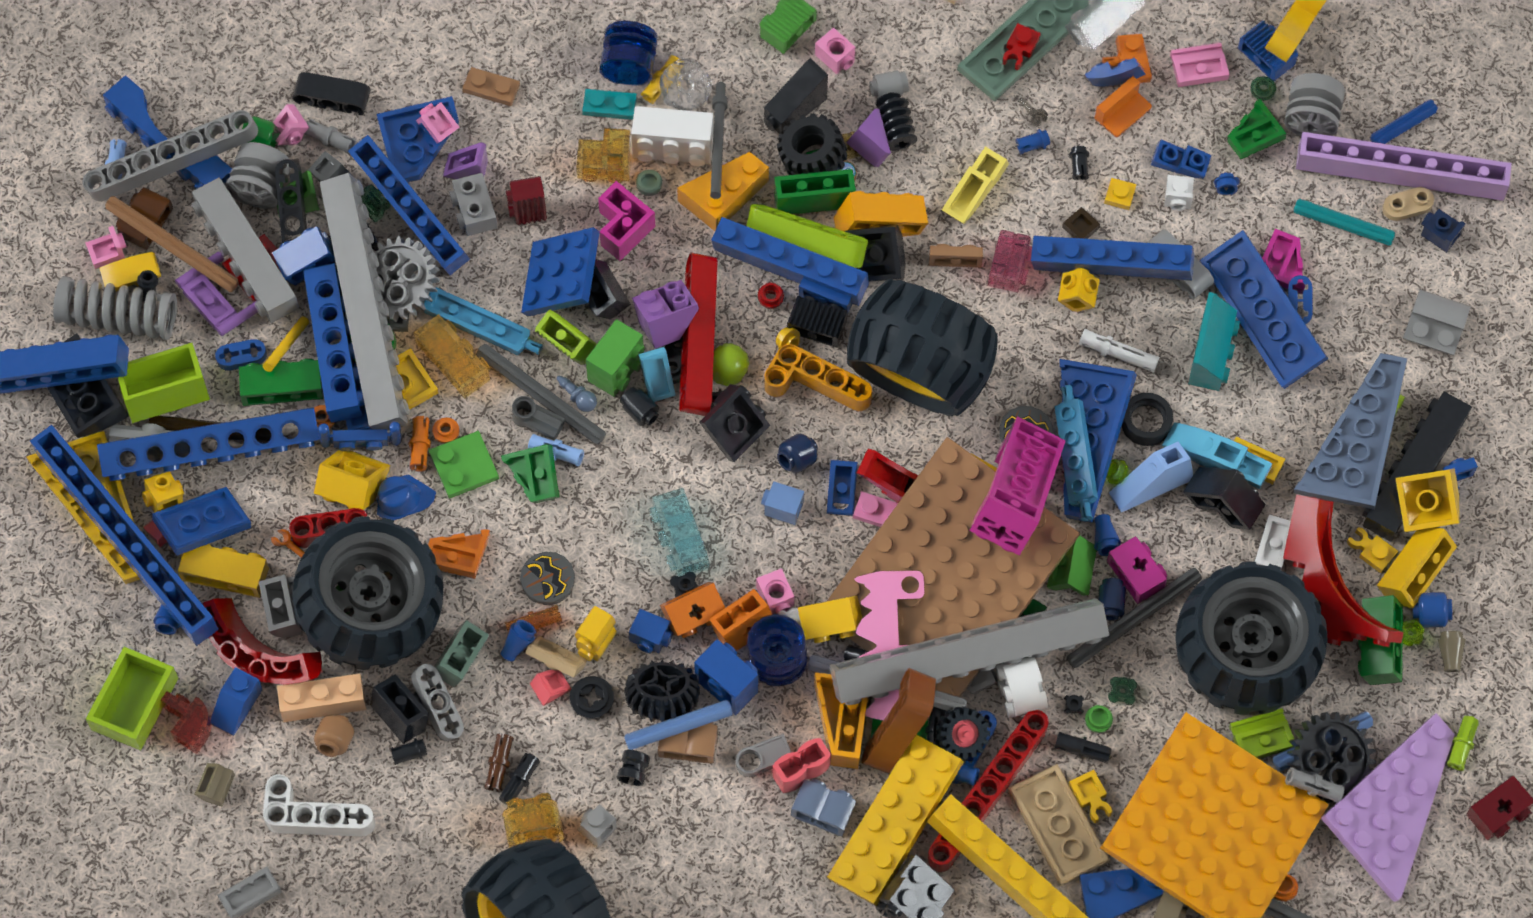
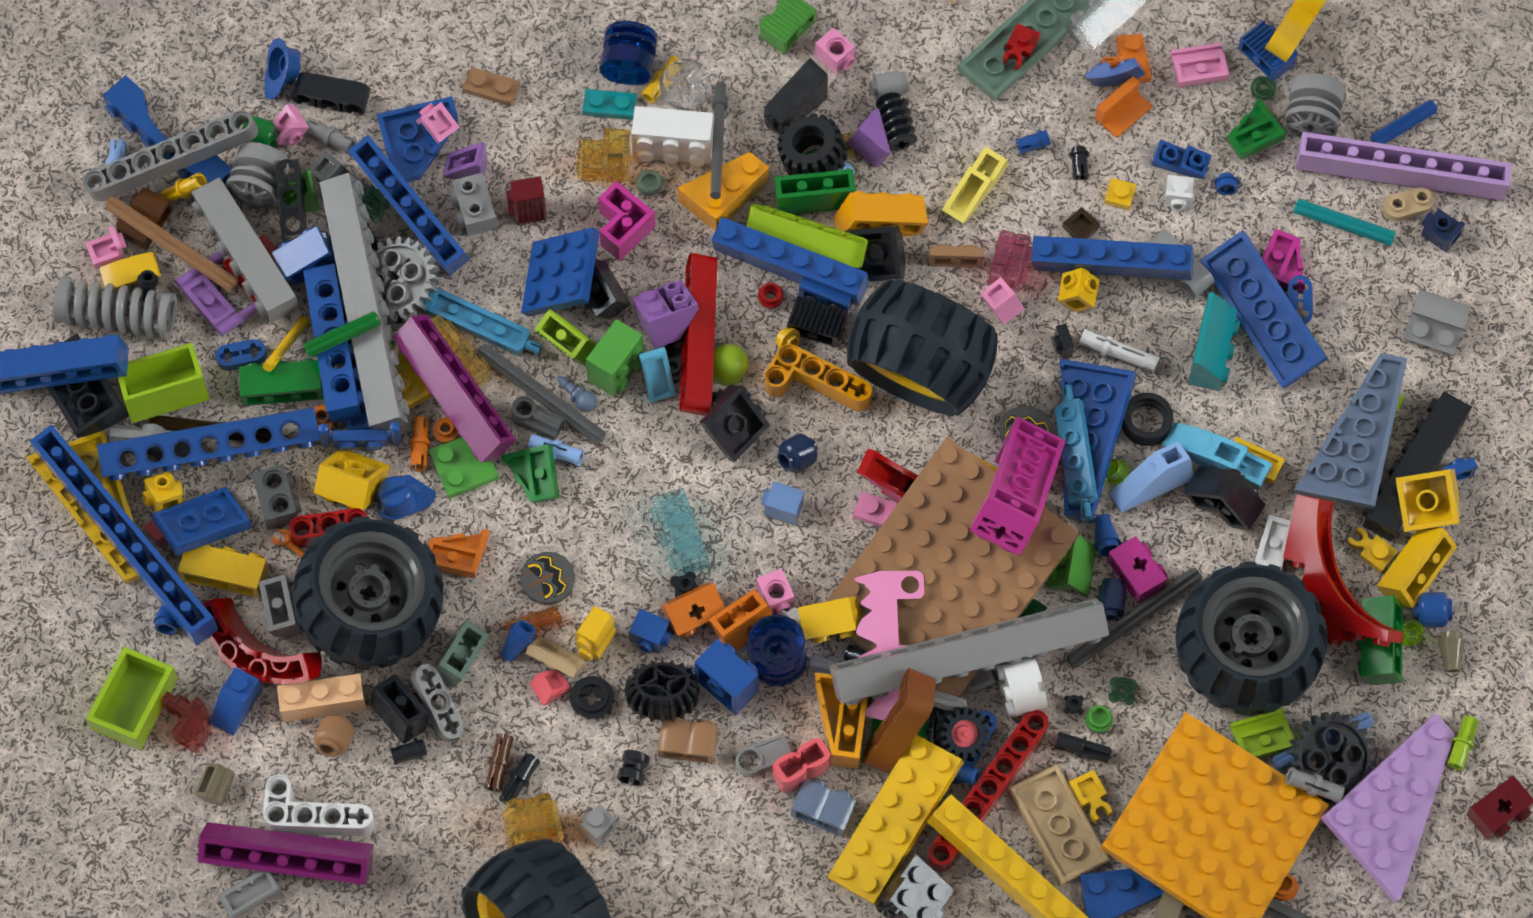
black brick [620,387,659,426] -> none
medium blue axle [625,700,733,750] -> none
blue slope [827,460,858,516] -> none
clear smoke hand [1018,97,1048,127] -> none
none -> yellow axle [160,173,207,202]
none -> magenta brick [198,822,374,885]
none -> dark grey brick [252,464,302,530]
none -> blue piece [264,38,301,100]
none -> green axle [304,311,381,357]
none -> magenta brick [392,315,516,463]
none -> bright pink brick [980,277,1025,325]
none -> black plate [1051,323,1074,359]

